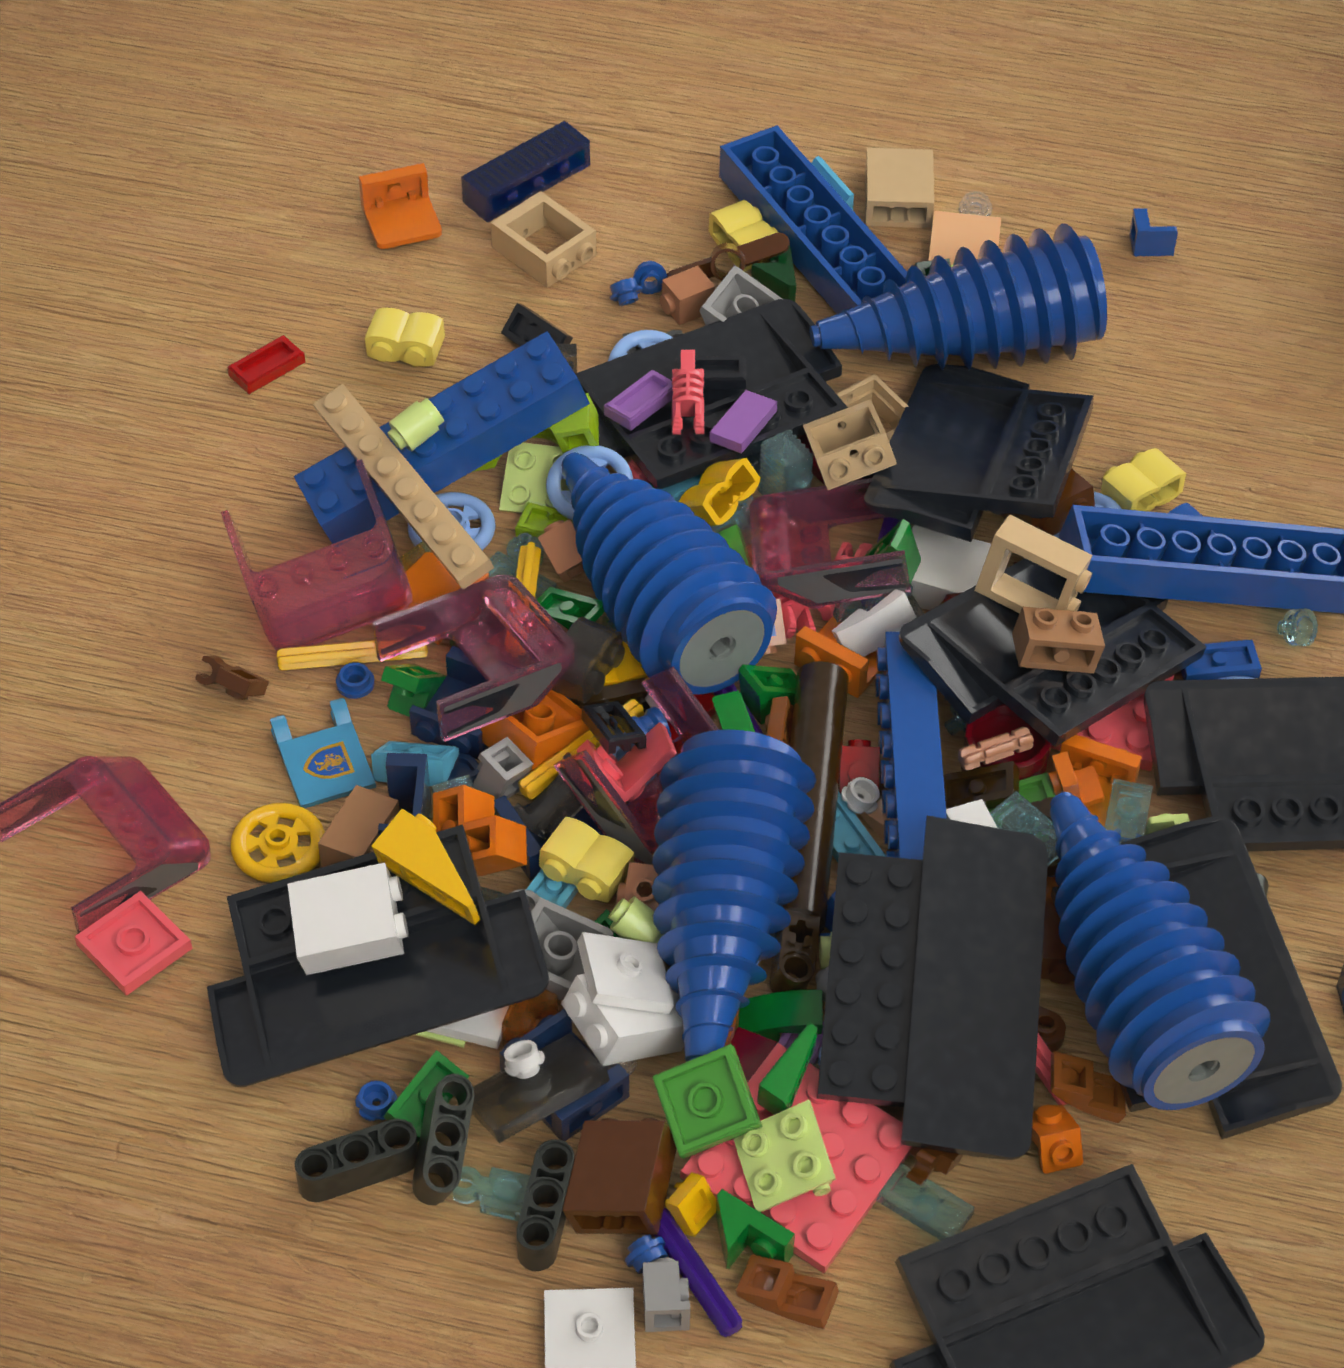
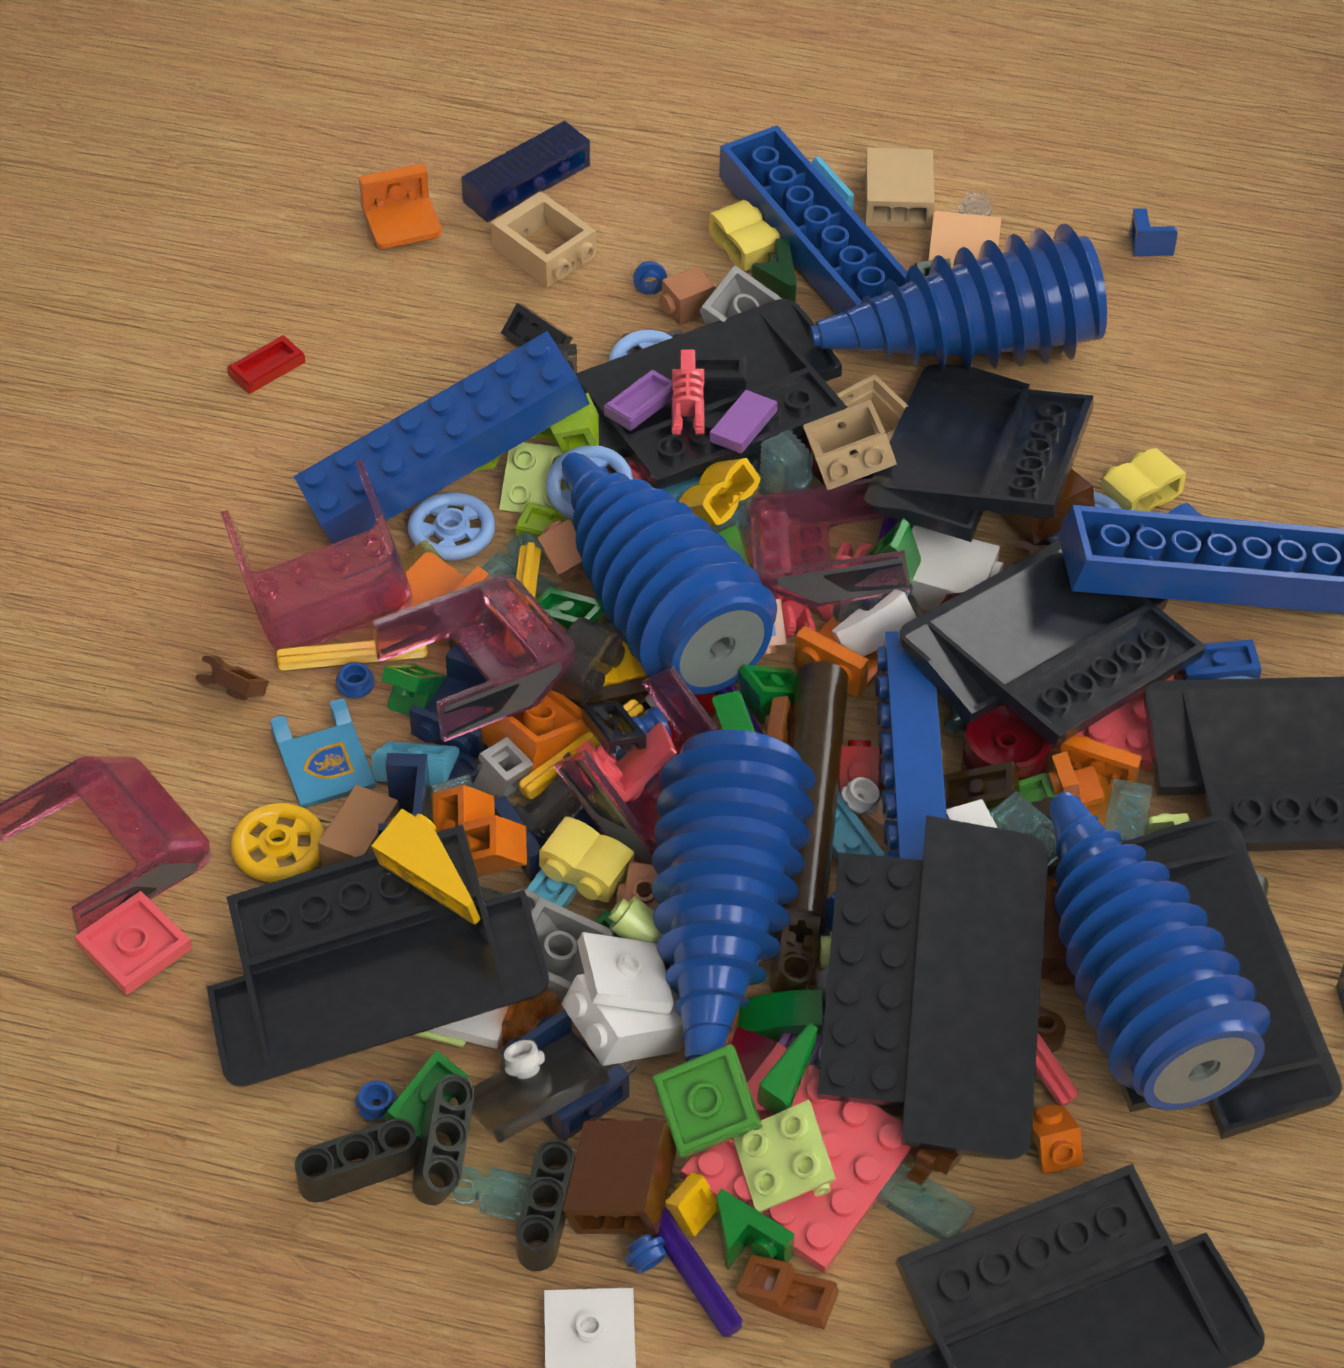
white brick [287,862,409,975] -> none
tan plate [313,384,494,590] -> none
light yellow brick [365,308,445,367] -> none
yellowish green brick [387,398,444,452] -> none
blue plate [610,278,642,306] -> none
light grey brick [643,1258,690,1332] -> none
reddish brown piece [667,232,790,281] -> none
nougat axle [958,727,1034,771] -> none
tan window [974,514,1093,613] -> none
medium nougat brick [1012,606,1105,674] -> none
dark orange slope [1051,1051,1126,1124] -> none
clear light blue tile [1277,609,1318,646] -> none

